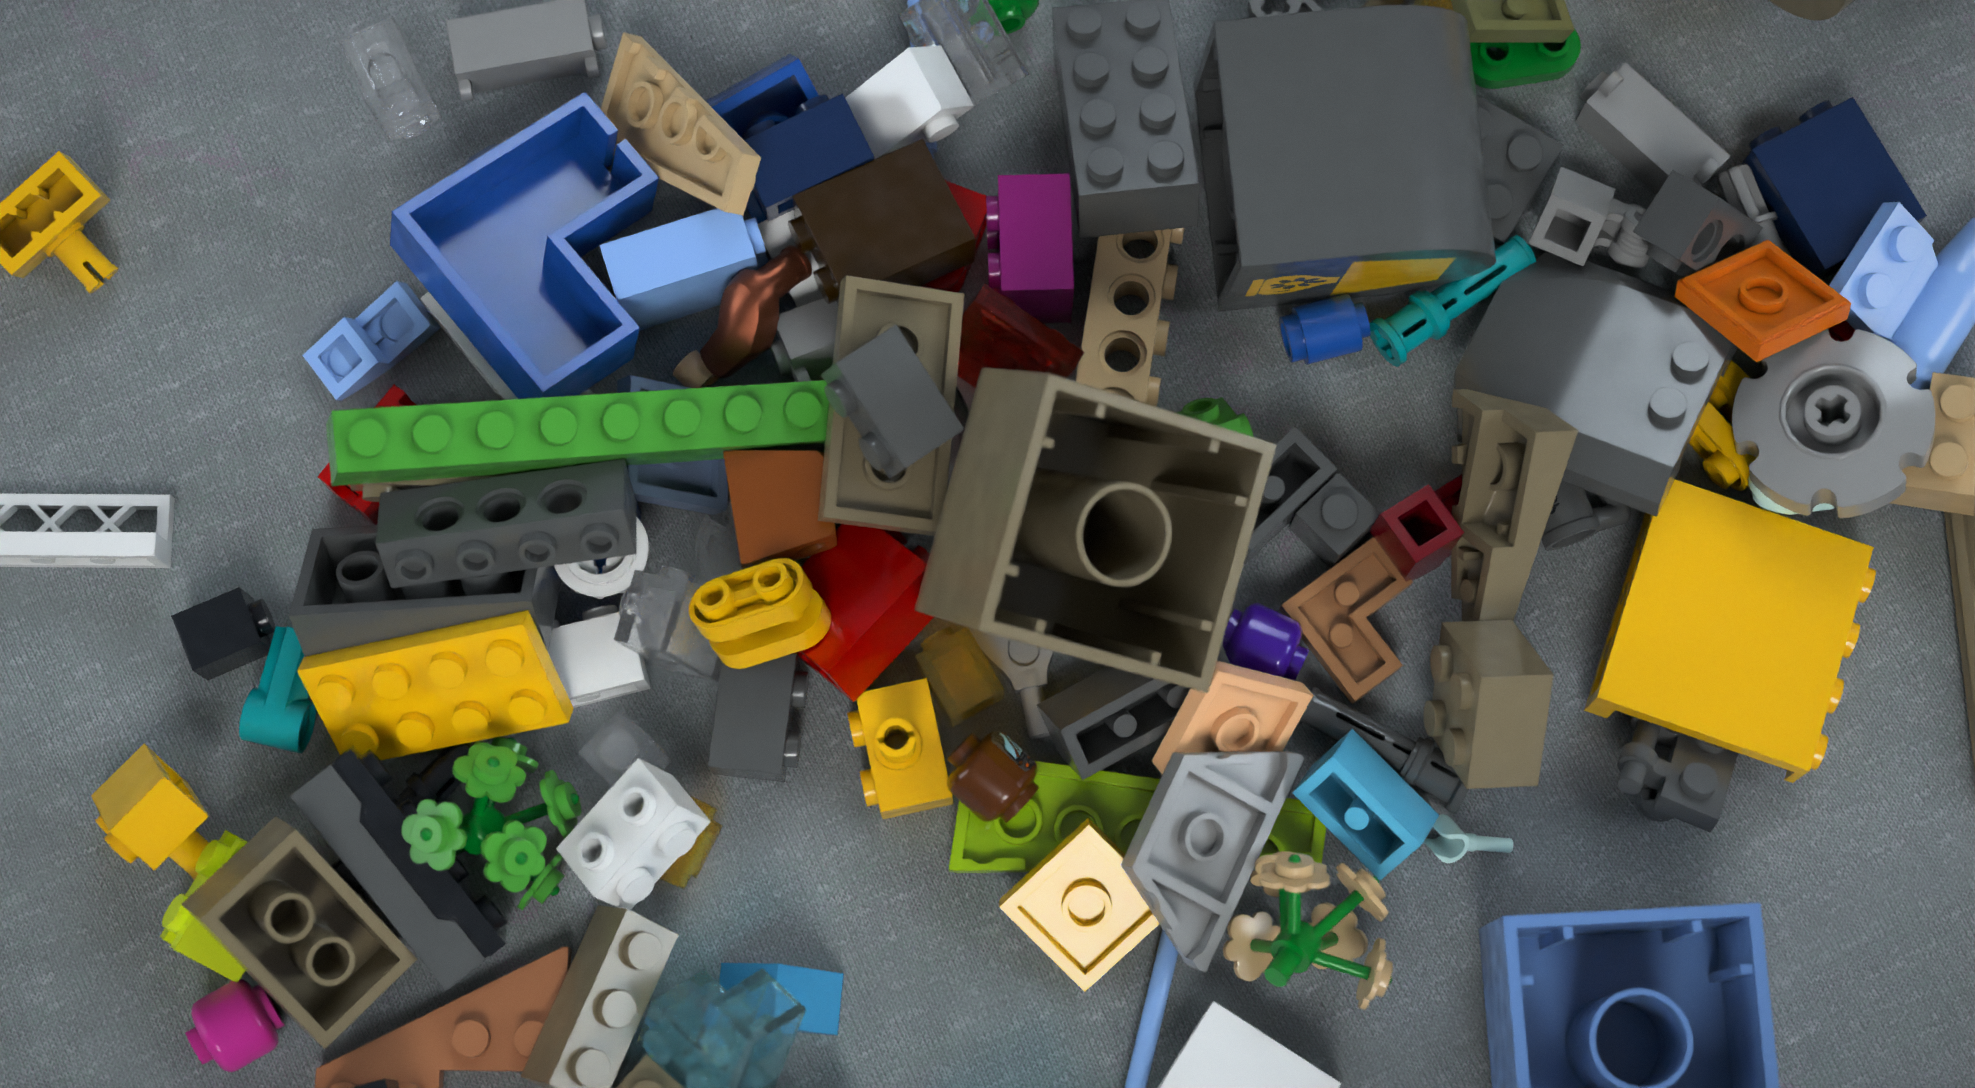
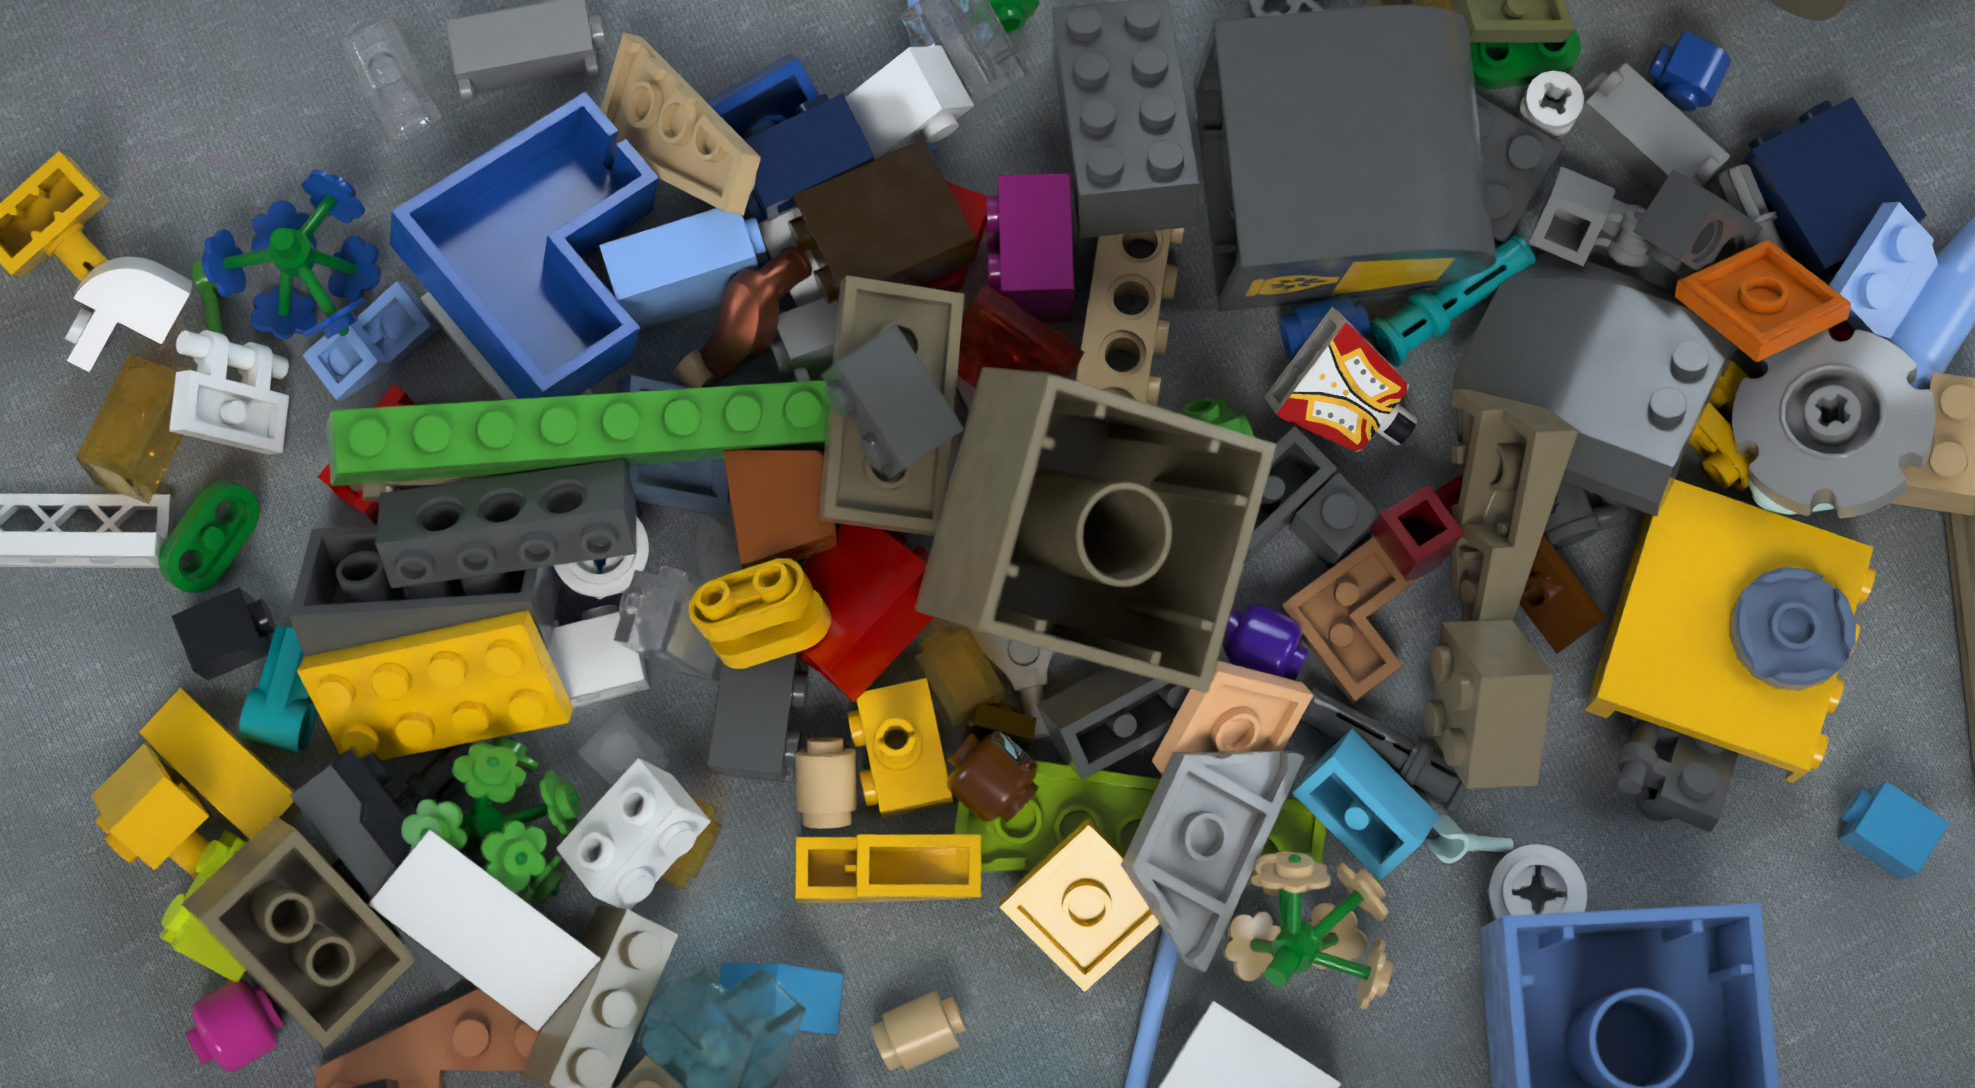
none -> white brick [64,257,193,372]
none -> clear yellow brick [75,354,184,504]
none -> yellow slope [139,687,302,840]
none -> green plate [158,480,260,593]
none -> white plate [169,330,289,455]
none -> bright green hand [191,260,223,334]
none -> blue plant [202,169,381,340]
none -> white sticker [368,830,601,1031]
none -> tan brick [795,736,857,828]
none -> yellow slope [795,834,981,903]
none -> tan brick [870,990,967,1072]
none -> dark brown plate [962,703,1037,752]
none -> torso [1264,307,1417,452]
none -> white gear [1487,844,1587,919]
none -> white wheel [1518,71,1584,140]
none -> reddish brown plate [1519,534,1606,654]
none -> blue plate [1647,30,1731,111]
none -> sand blue tile [1729,567,1856,691]
none -> dark azure brick [1838,781,1950,880]

